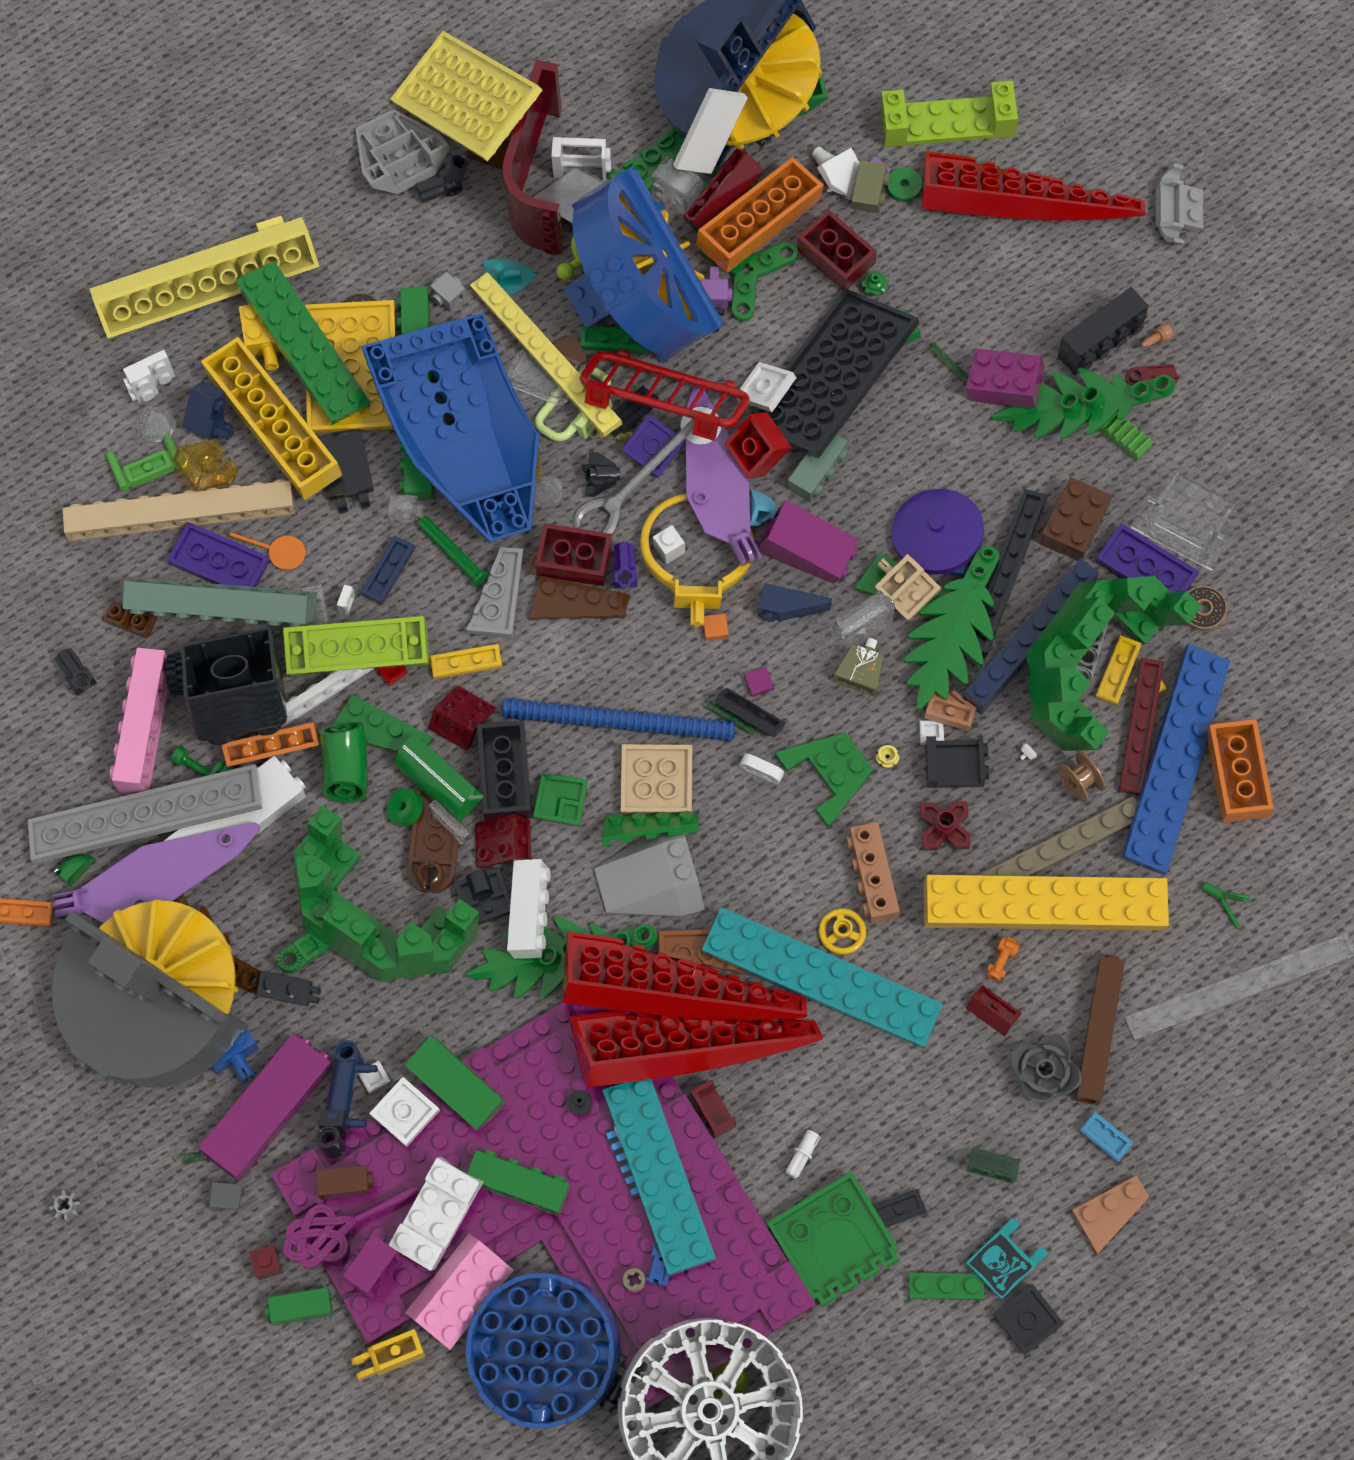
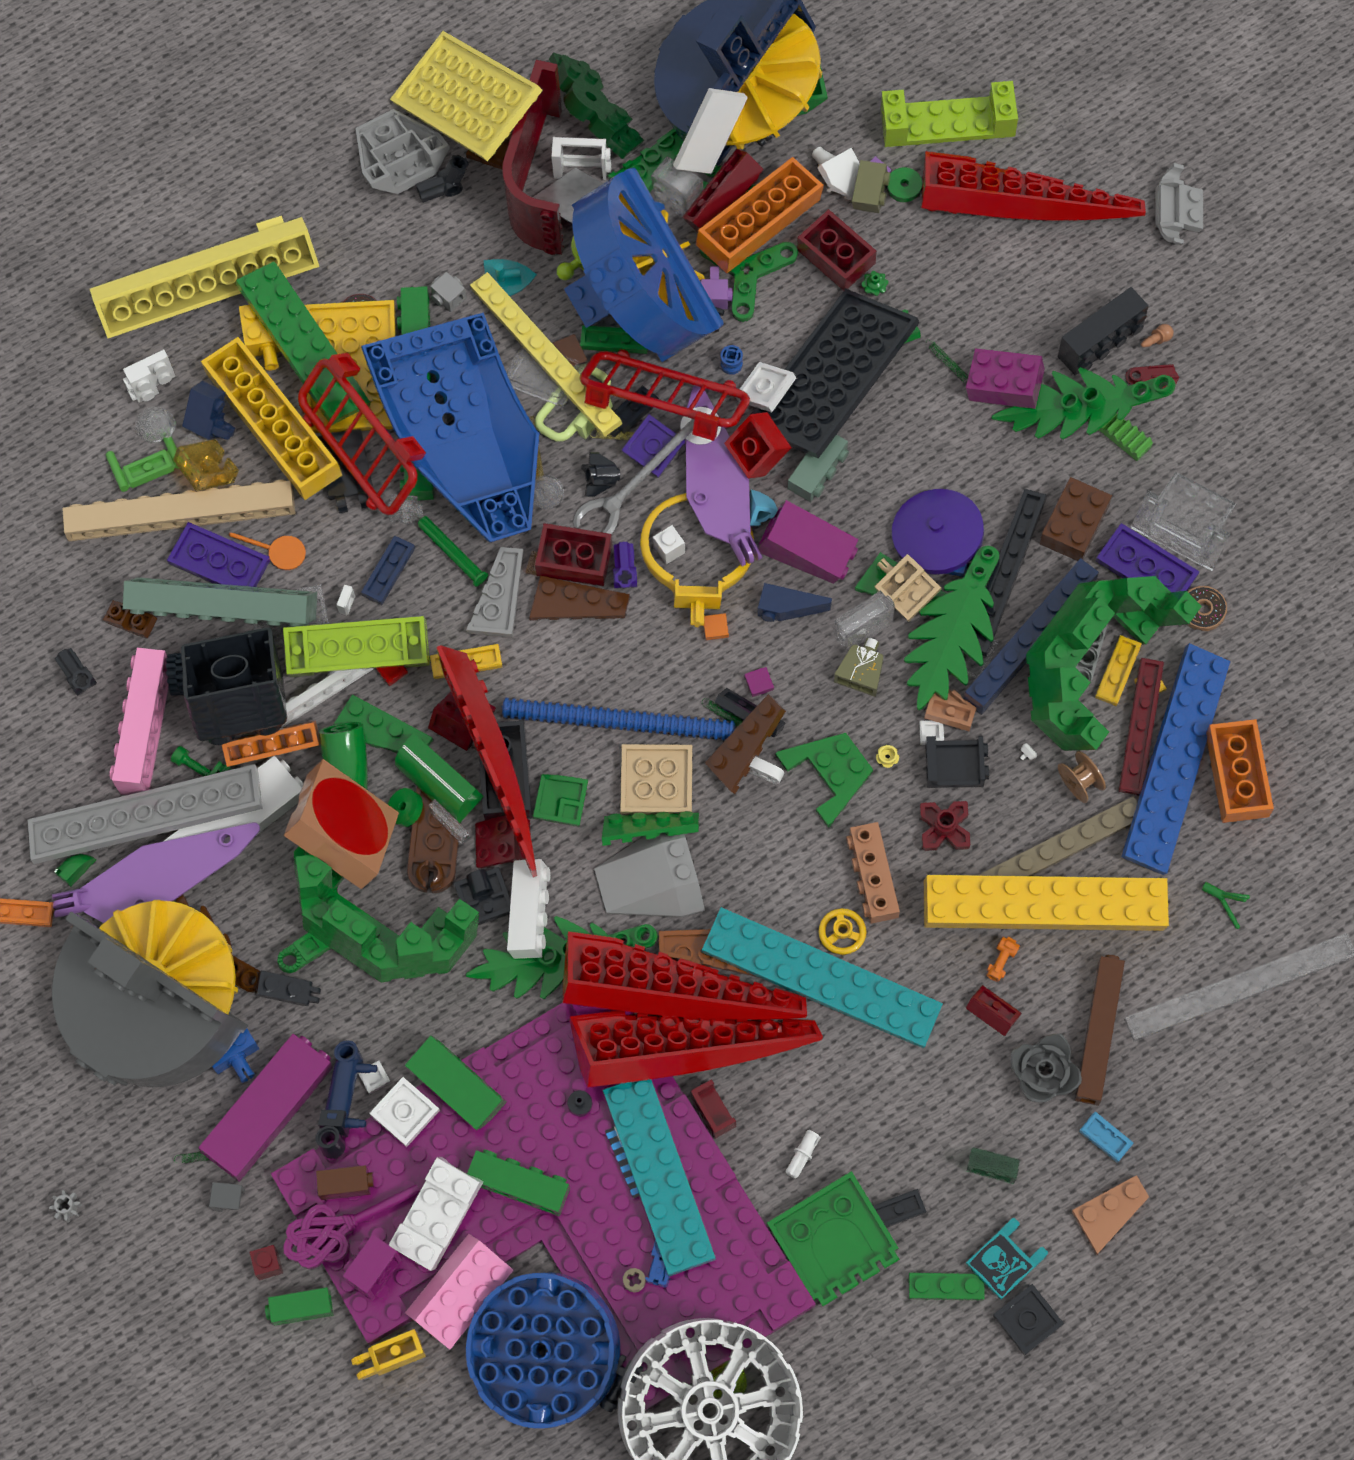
none -> tile [284,759,399,889]
none -> red bar [298,353,426,515]
none -> red wedge [436,645,537,878]
none -> dark green plate [549,52,644,159]
none -> reddish brown wing [705,694,786,794]
none -> blue wheel [721,345,743,375]

